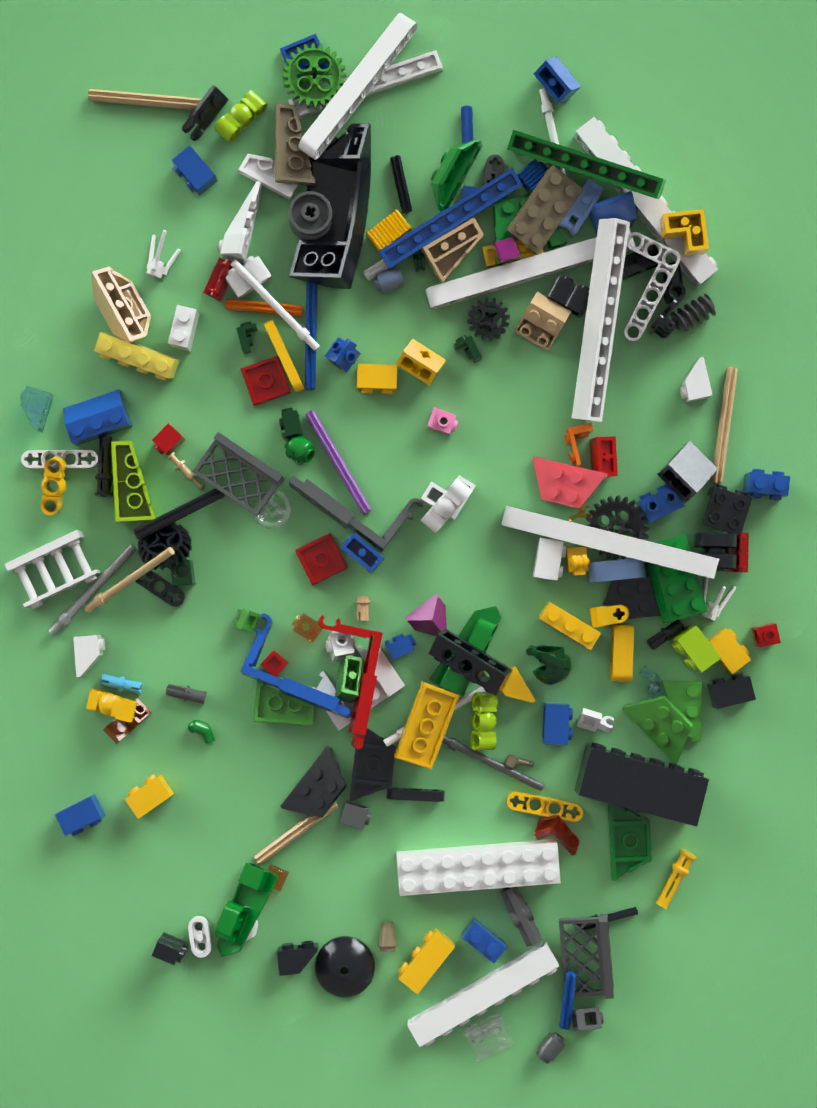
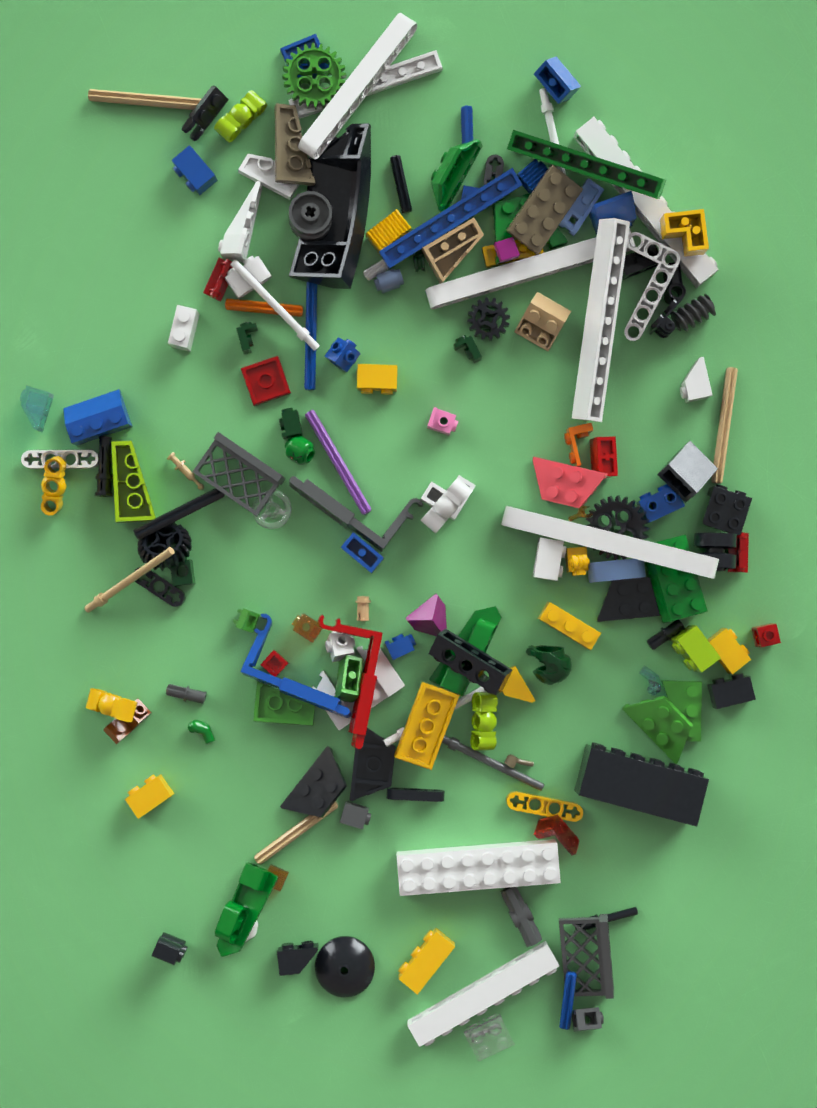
white fence [5,530,101,609] -> none
light grey bar [48,544,136,636] -> none
blue brick [55,794,105,836] -> none
white slope [73,635,105,677] -> none
tan wedge [91,267,151,343] -> none
light yellow brick [94,332,180,381] -> none
medium azure pin [100,674,143,695] -> none
white plant [146,230,181,279] -> none
red brick [152,423,185,456] -> none
white plate [188,916,212,958] -> none
yellow beam [264,320,305,393] -> none
red tile [295,533,348,586] -> none
dark tan cone [378,922,397,952] -> none
yellow brick [396,339,446,386] -> none
blue brick [461,917,507,963] -> none
dark grey brick [536,1032,565,1064] -> none
blue brick [542,703,573,745] -> none
black brick [547,275,590,318] -> none
white plate [577,708,614,733] -> none
yellow piece [589,605,629,628] -> none
green wing [608,803,652,881] -> none
yellow beam [610,624,634,682] -> none
yellow pin [656,849,697,909] -> none
white plant [700,577,736,621] -> none
blue brick [743,469,790,500] -> none

